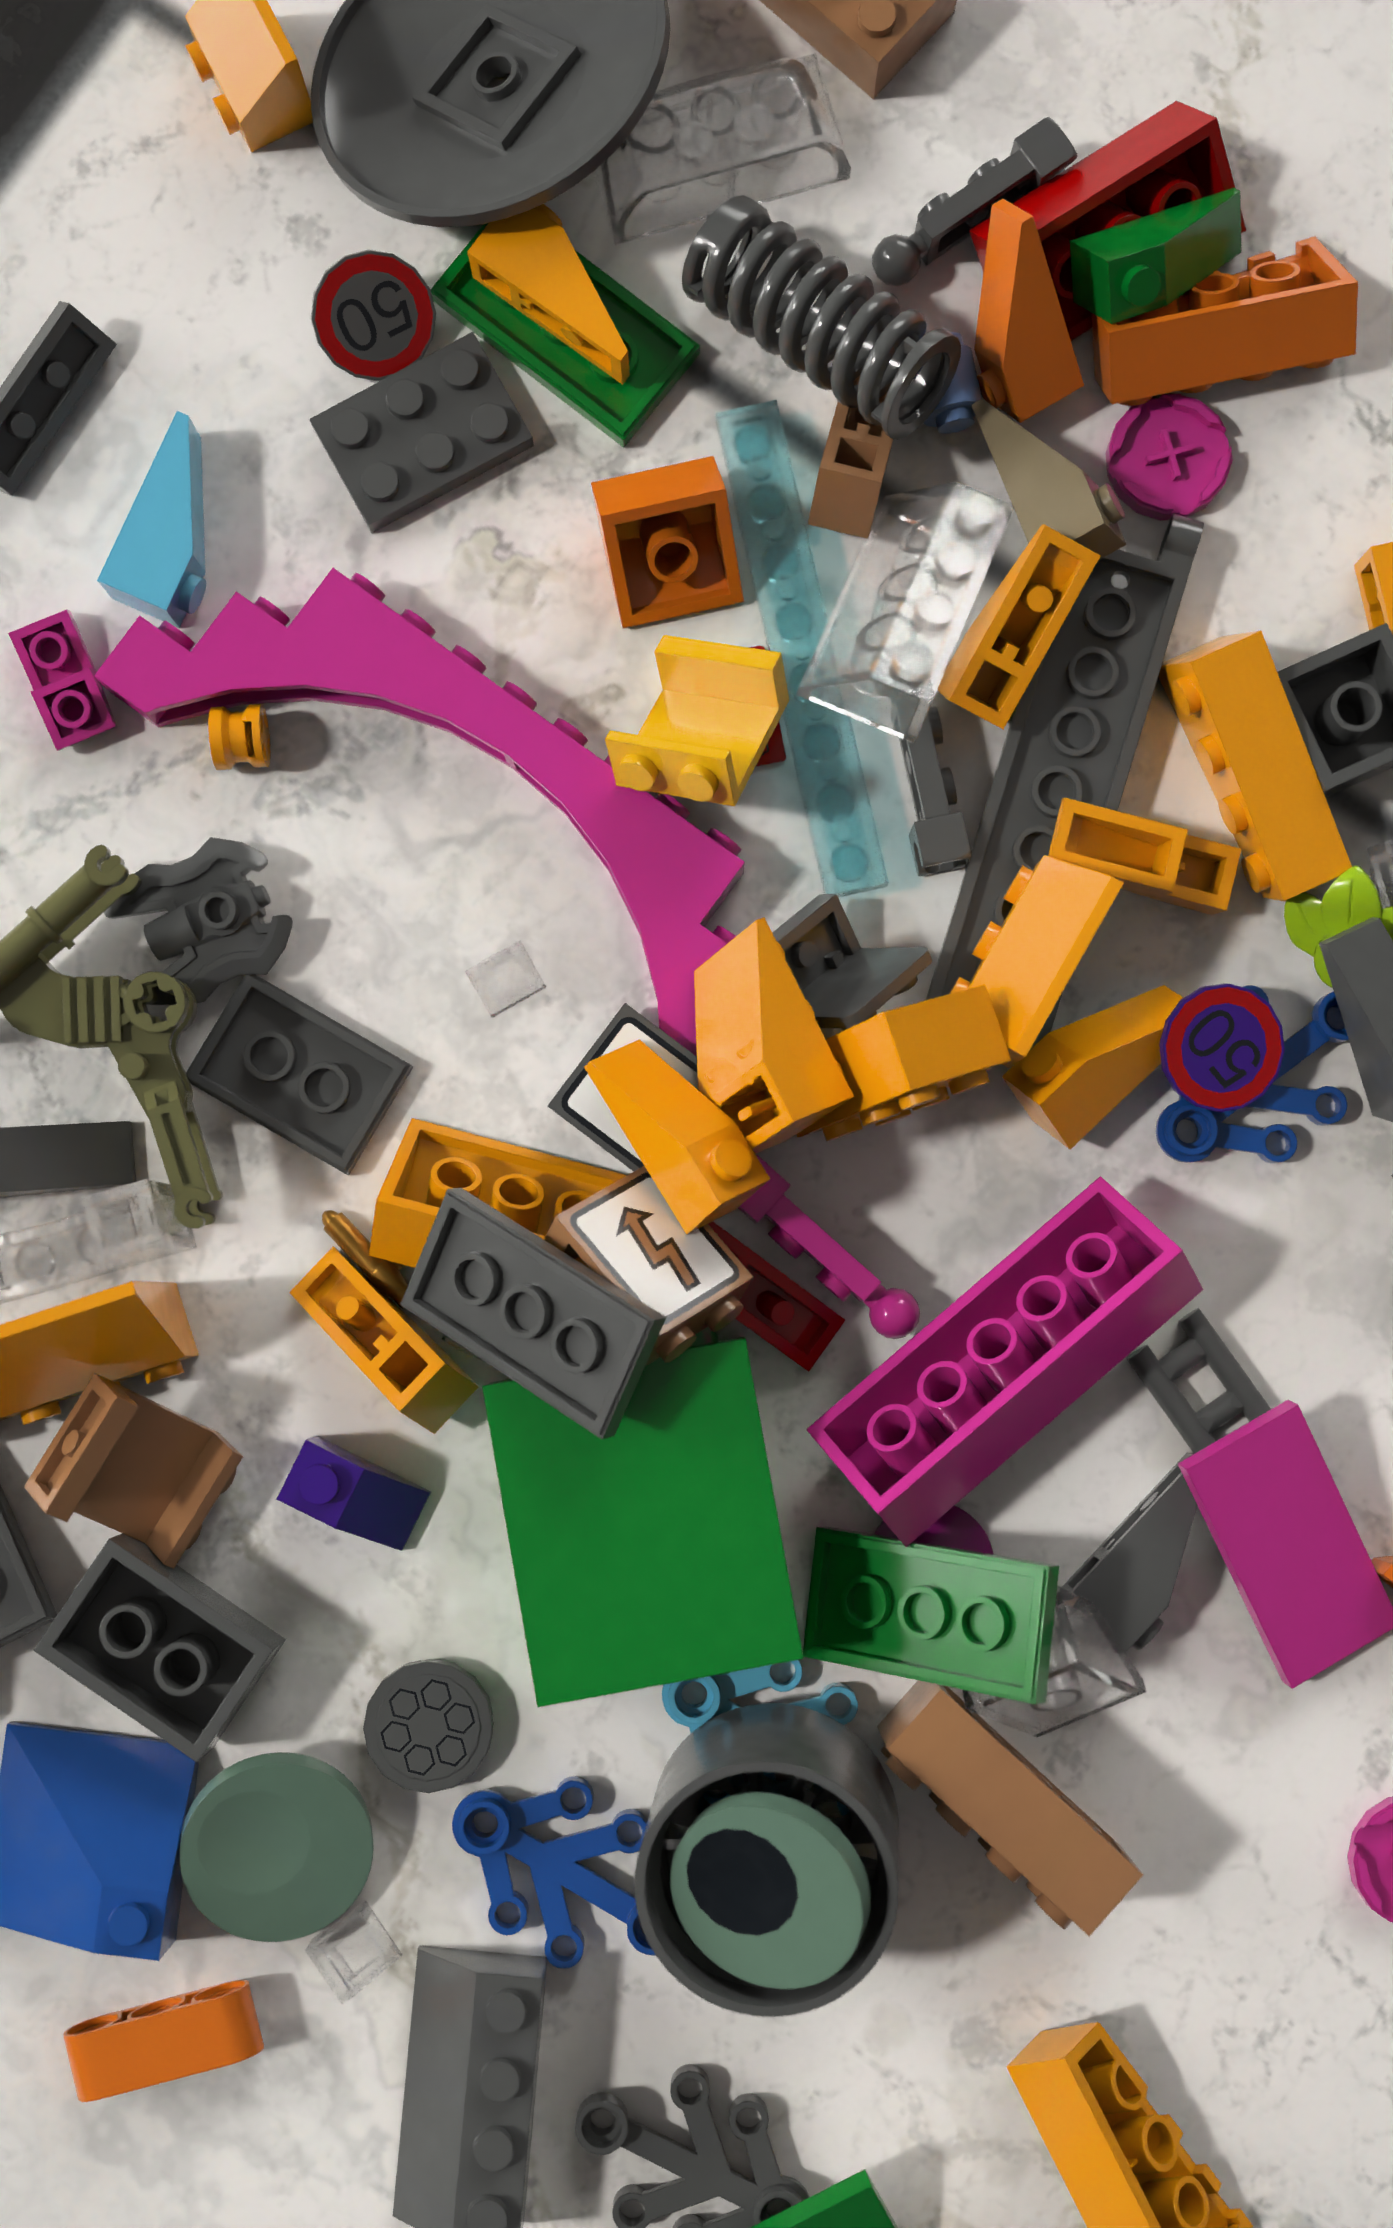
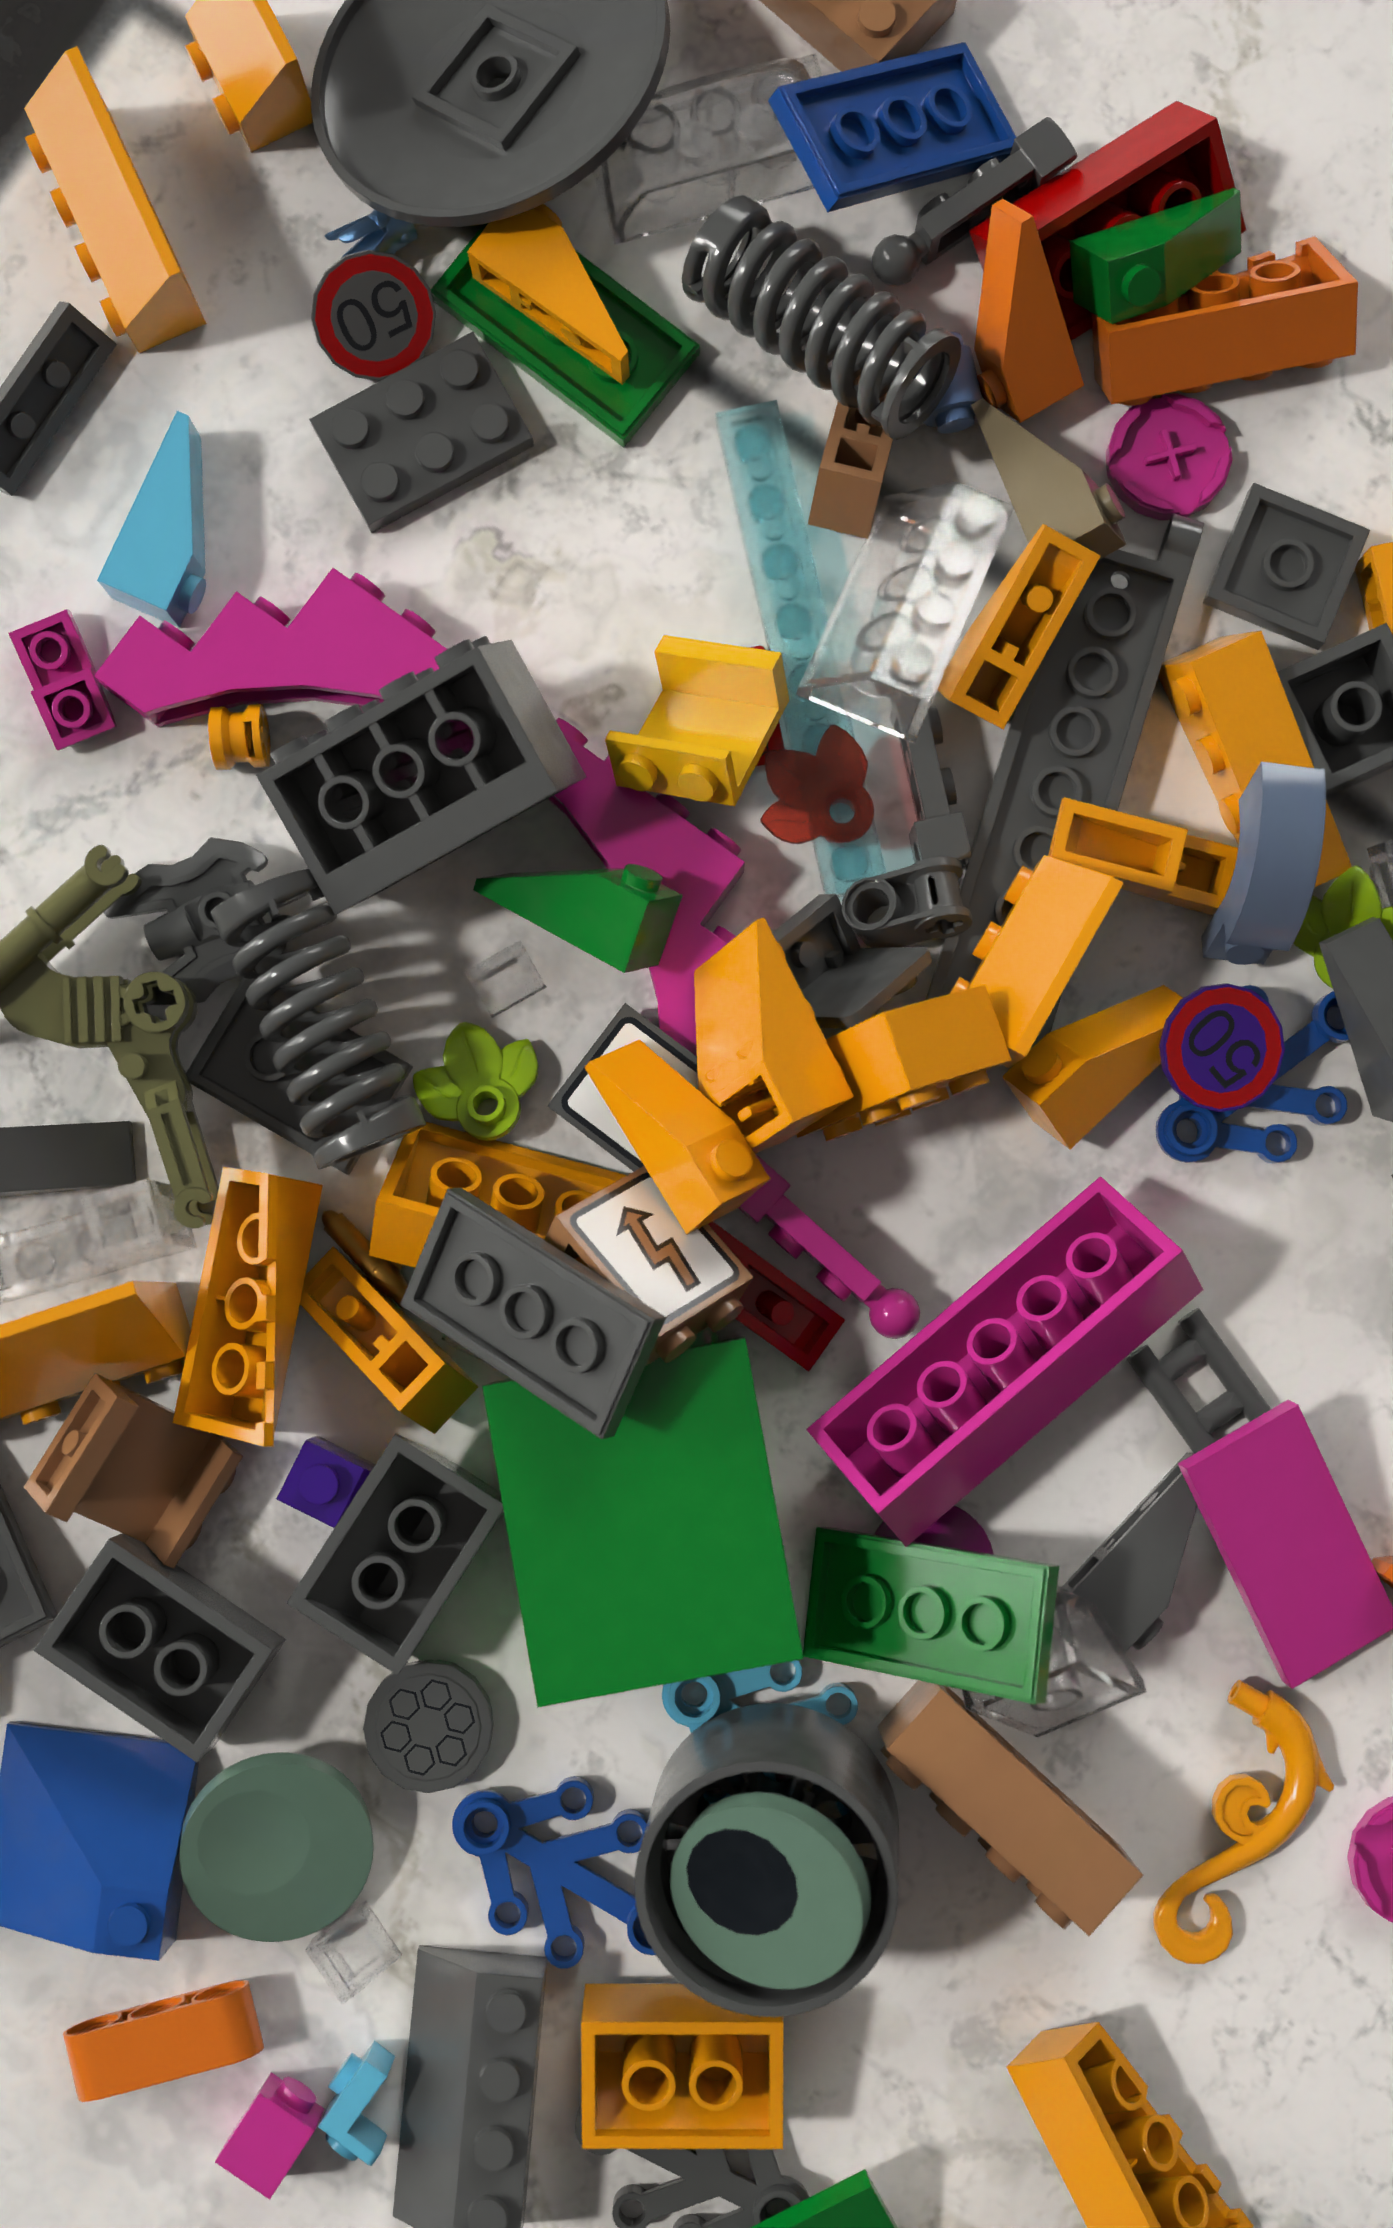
orange slope [591,456,744,628] -> none
none -> light orange slope [24,46,207,354]
none -> light orange wedge [173,1166,323,1447]
none -> dark grey piece [210,869,426,1170]
none -> dark pink brick [215,2073,324,2200]
none -> dark grey brick [256,636,586,915]
none -> dark grey slope [287,1433,504,1676]
none -> medium azure bracket [318,2041,395,2166]
none -> flat silver piece [325,209,418,257]
none -> lime plate [413,1022,539,1141]
none -> green slope [473,864,683,973]
none -> light orange slope [581,1983,784,2149]
none -> clear red plate [760,724,874,844]
none -> blue tile [768,42,1016,212]
none -> dark grey piece [842,856,973,948]
none -> light orange plant [1153,1680,1334,1964]
none -> sand blue arch [1201,761,1326,965]
none -> dark grey plate [1203,483,1370,650]

